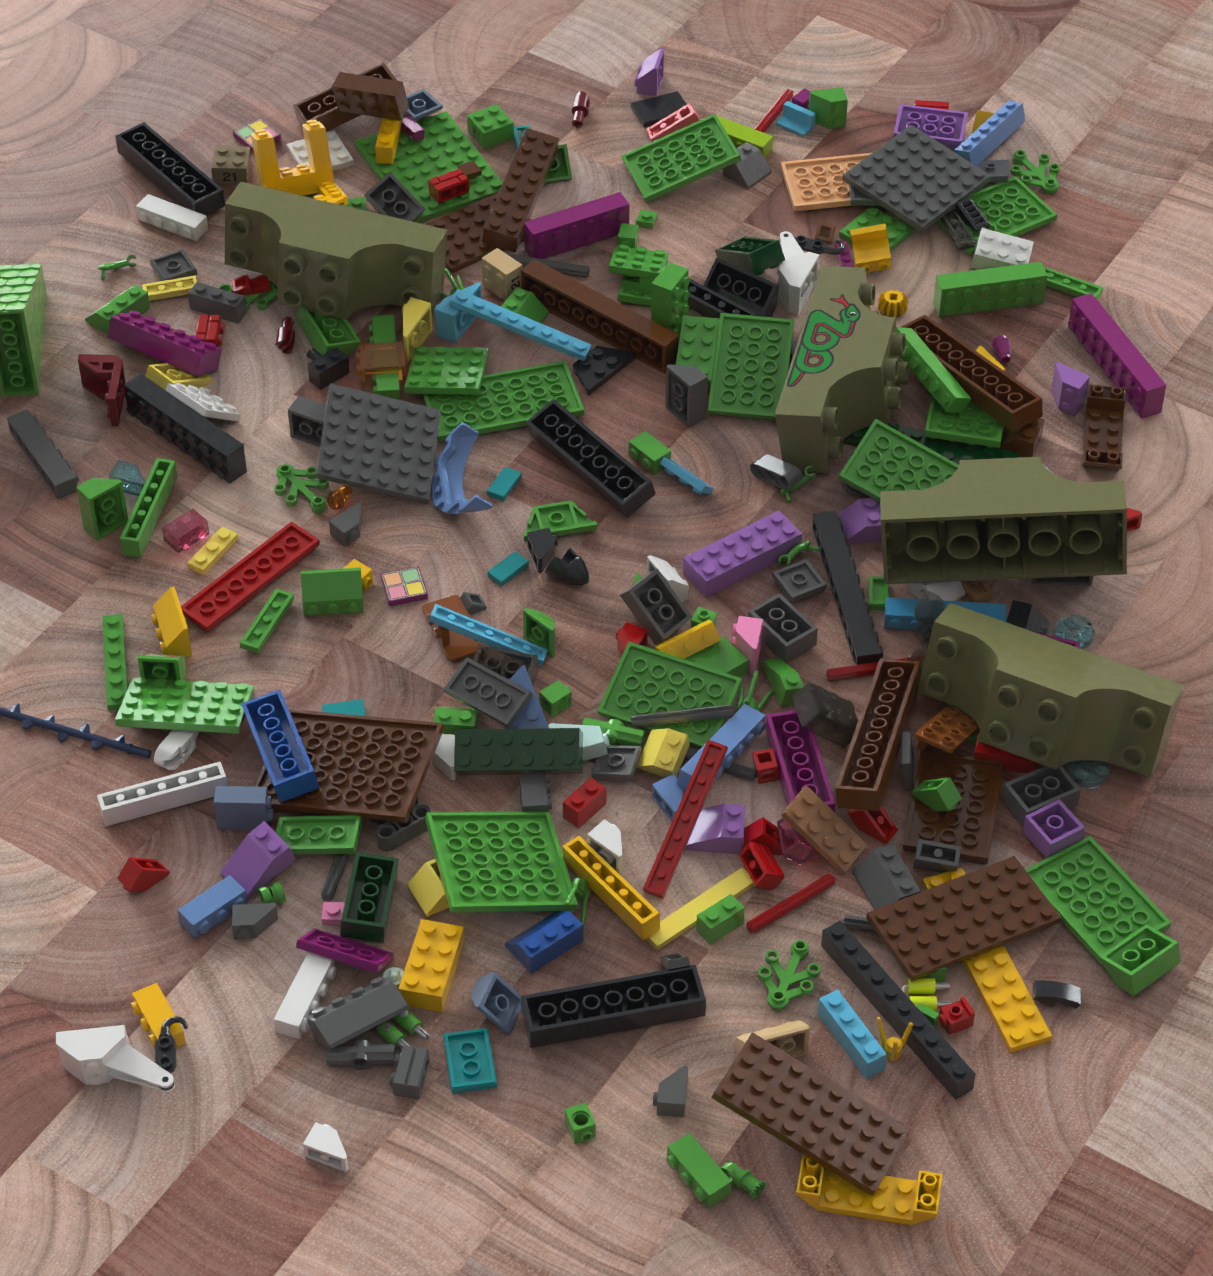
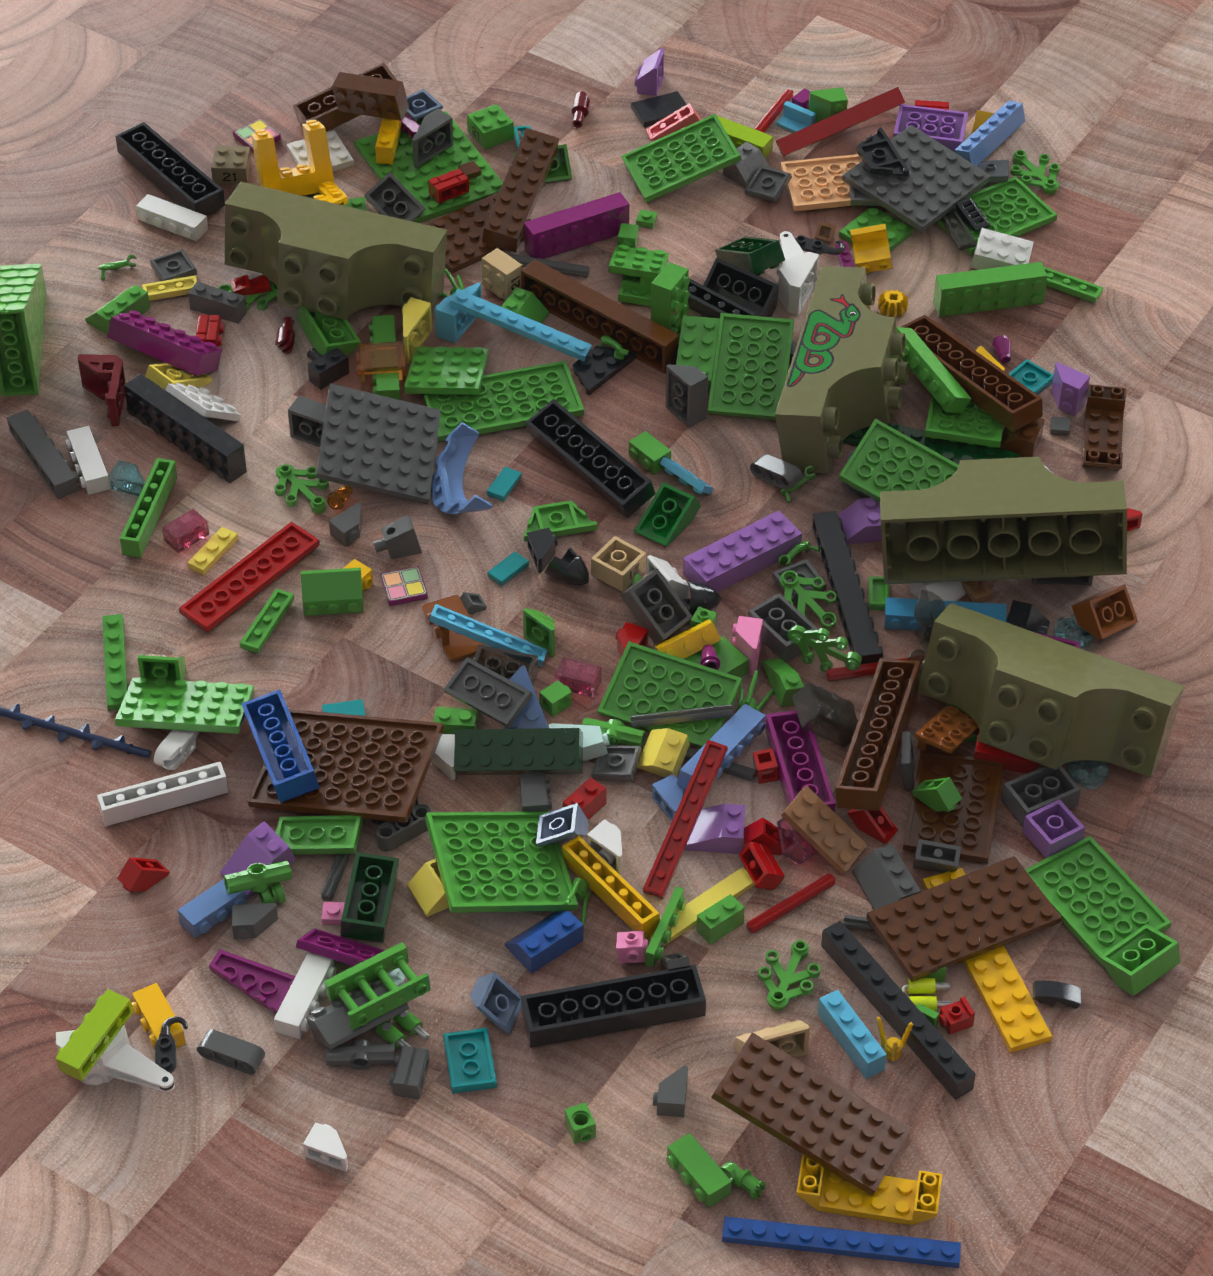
bright green slope [76,478,128,541] -> none
yellow slope [151,586,192,657] -> none
sand blue brick [214,786,274,830] -> none
yellow brick [398,919,465,1013] -> none
magenta brick [1068,293,1166,419] -> none
none -> lime brick [55,989,134,1081]
none -> white brick [65,426,110,495]
none -> dark grey beam [197,1029,265,1074]
none -> magenta wing [209,949,296,1014]
none -> bright green piece [223,861,292,895]
none -> bright green fence [324,942,431,1030]
none -> dark grey torso [373,515,422,559]
none -> dark grey slope [412,109,454,168]
none -> sand blue slope [536,803,589,847]
none -> clear pink brick [555,657,602,697]
none -> tan brick [591,536,646,592]
none -> bright green piece [599,335,628,360]
none -> bright pink brick [616,931,649,964]
none -> green slope [634,482,701,547]
none -> bright green plate [645,886,687,968]
none -> black helmet [681,581,722,616]
none -> magenta cone [700,645,720,670]
none -> blue plate [722,1216,961,1268]
none -> dark grey plate [744,165,792,203]
none -> red tile [776,87,905,157]
none -> bright green plant [780,570,837,630]
none -> bright green plant [788,625,862,672]
none -> black wing [856,127,909,177]
none -> teal tile [1009,359,1054,395]
none -> dark grey tile [1050,416,1070,435]
none -> dark orange slope [1071,584,1138,640]

